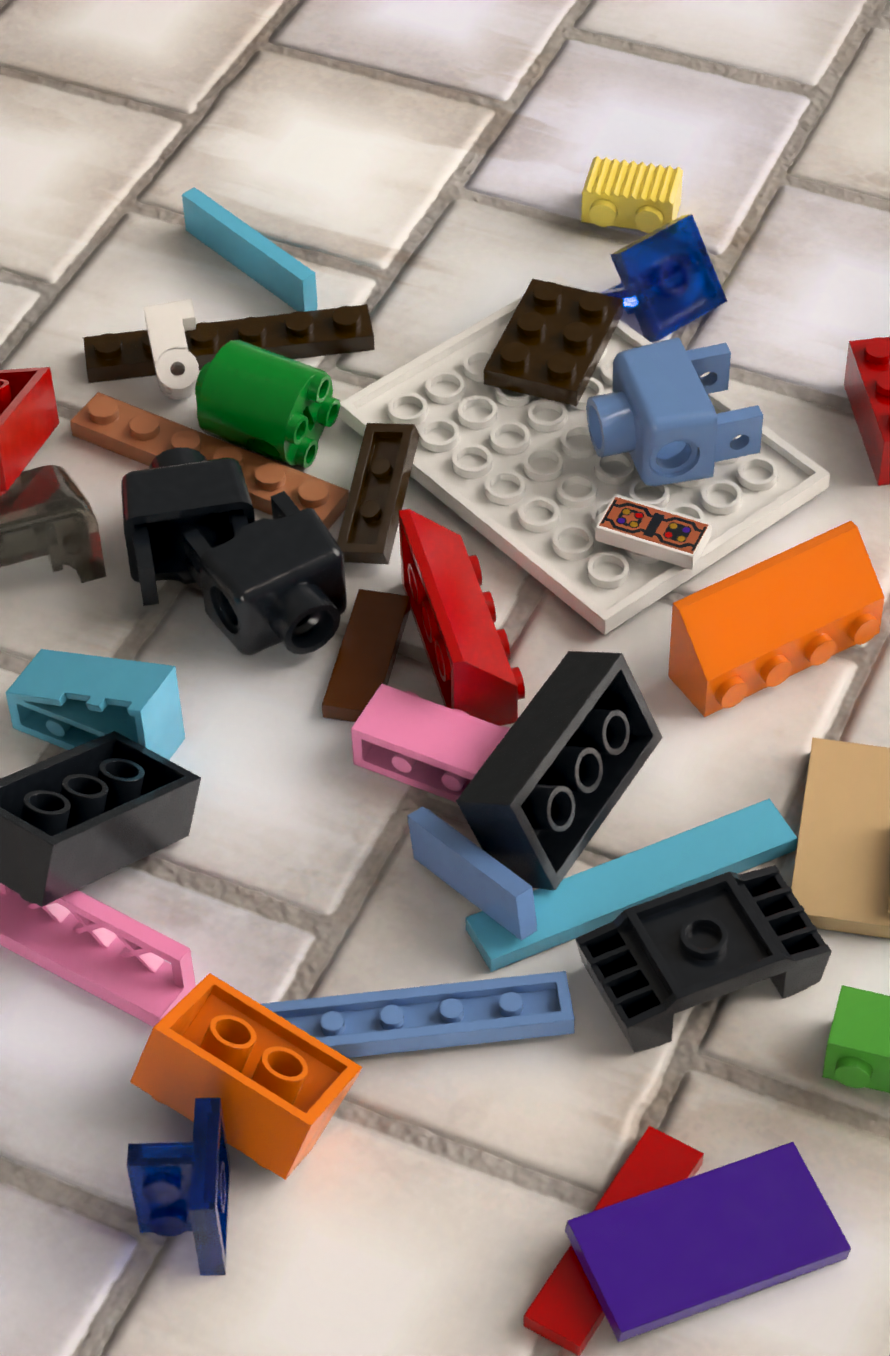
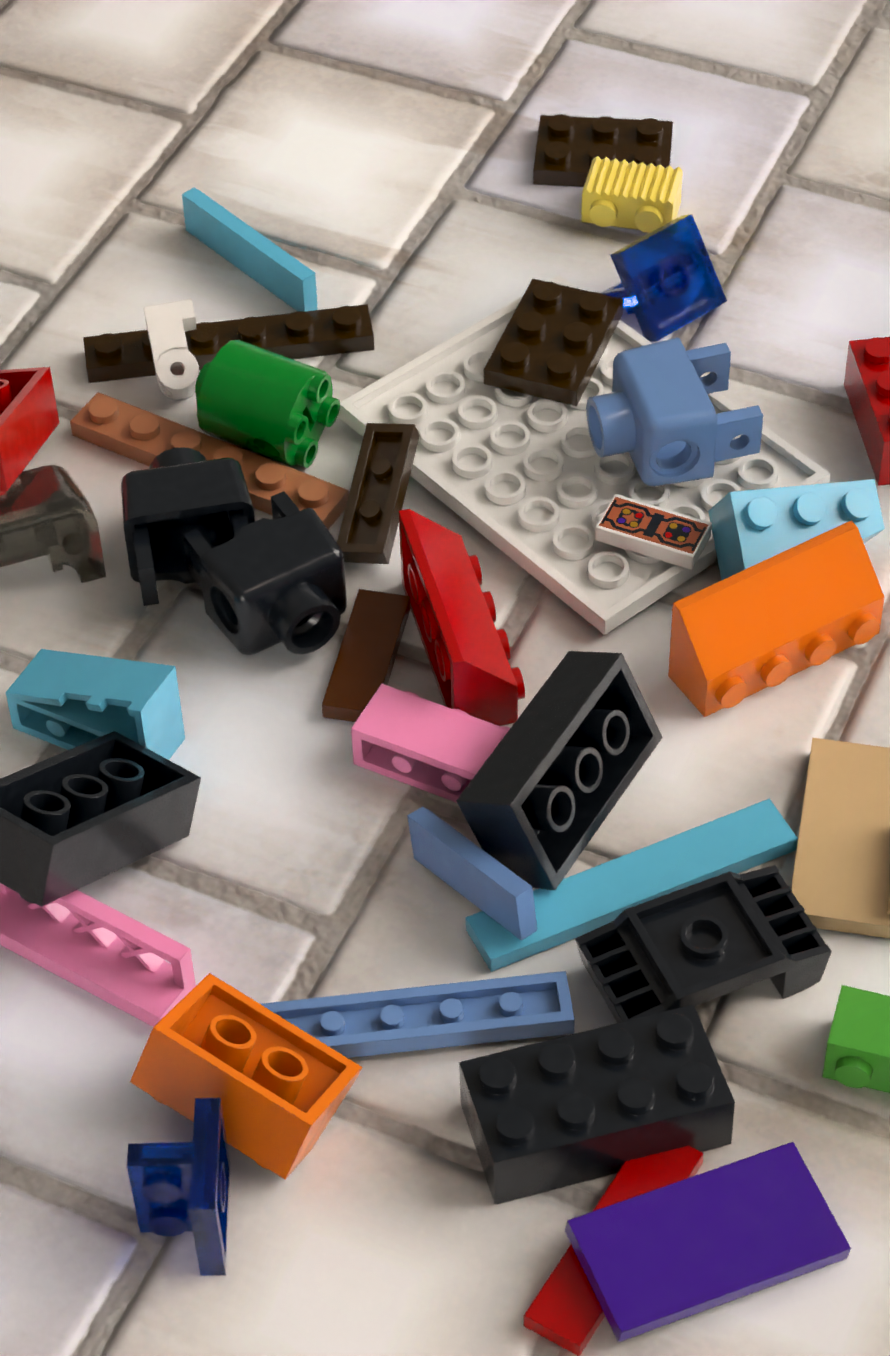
none -> black brick [459,1004,735,1204]
none -> dark brown plate [533,114,673,187]
none -> medium azure wedge [708,479,885,580]

